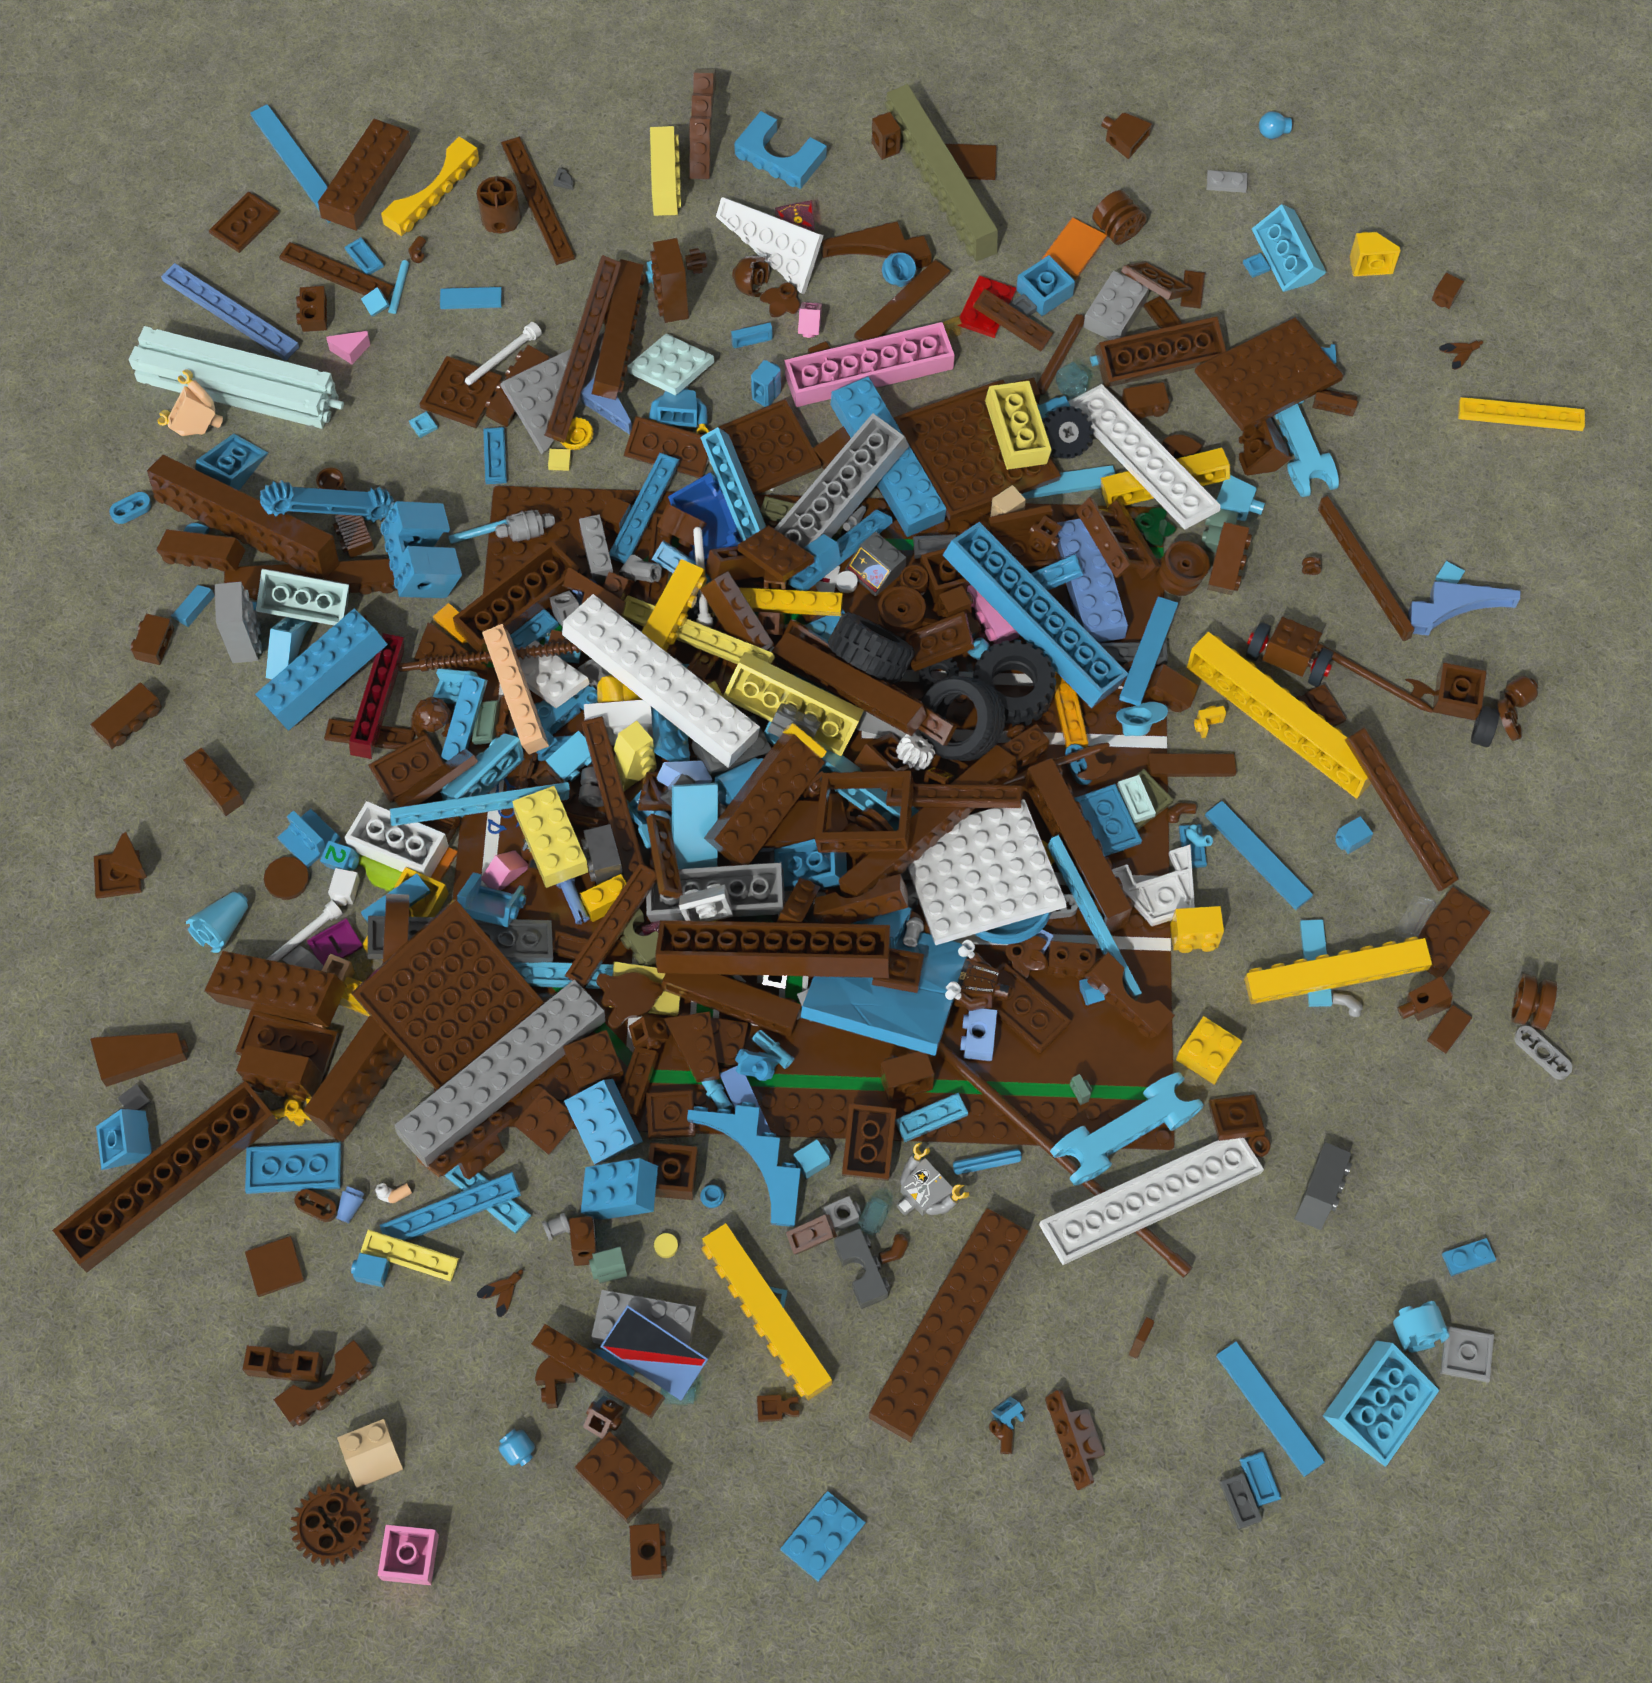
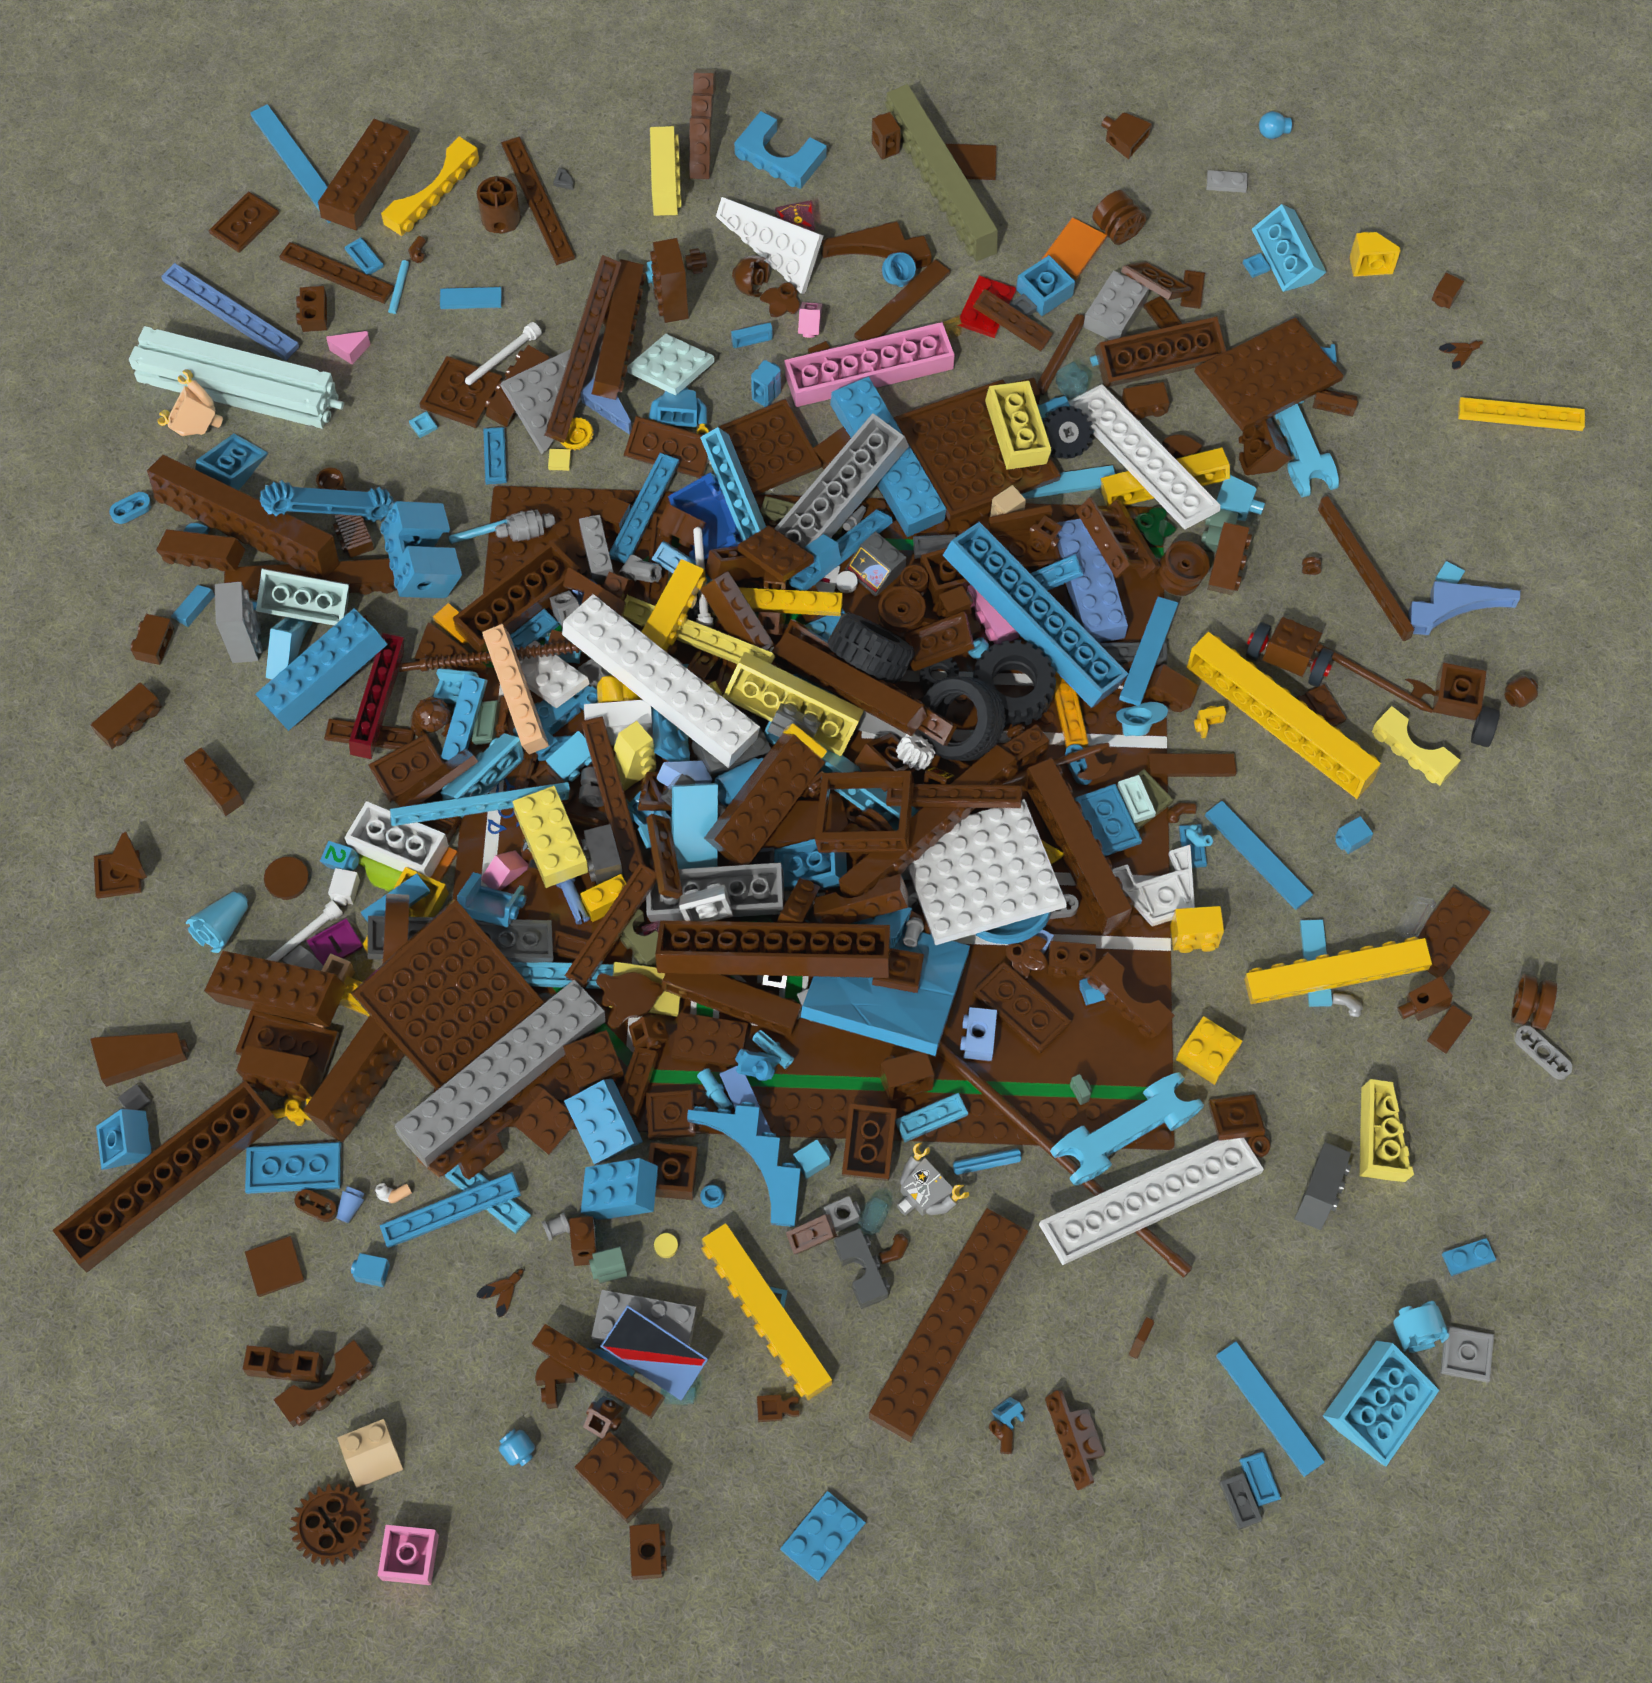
dark azure bracket [277,809,341,868] -> none
medium azure tile [361,287,390,316] -> none
light yellow tile [361,1229,459,1281] -> none
reddish brown wing [664,1012,720,1083] -> none
reddish brown torso [945,940,1011,1011] -> none
medium azure tile [1047,835,1141,1000] -> none
reddish brown tile [1345,727,1459,891] -> none
reddish brown tile [1498,698,1522,741] -> none
none -> light yellow wedge [1359,1079,1414,1182]
none -> light yellow arch [1372,706,1461,786]

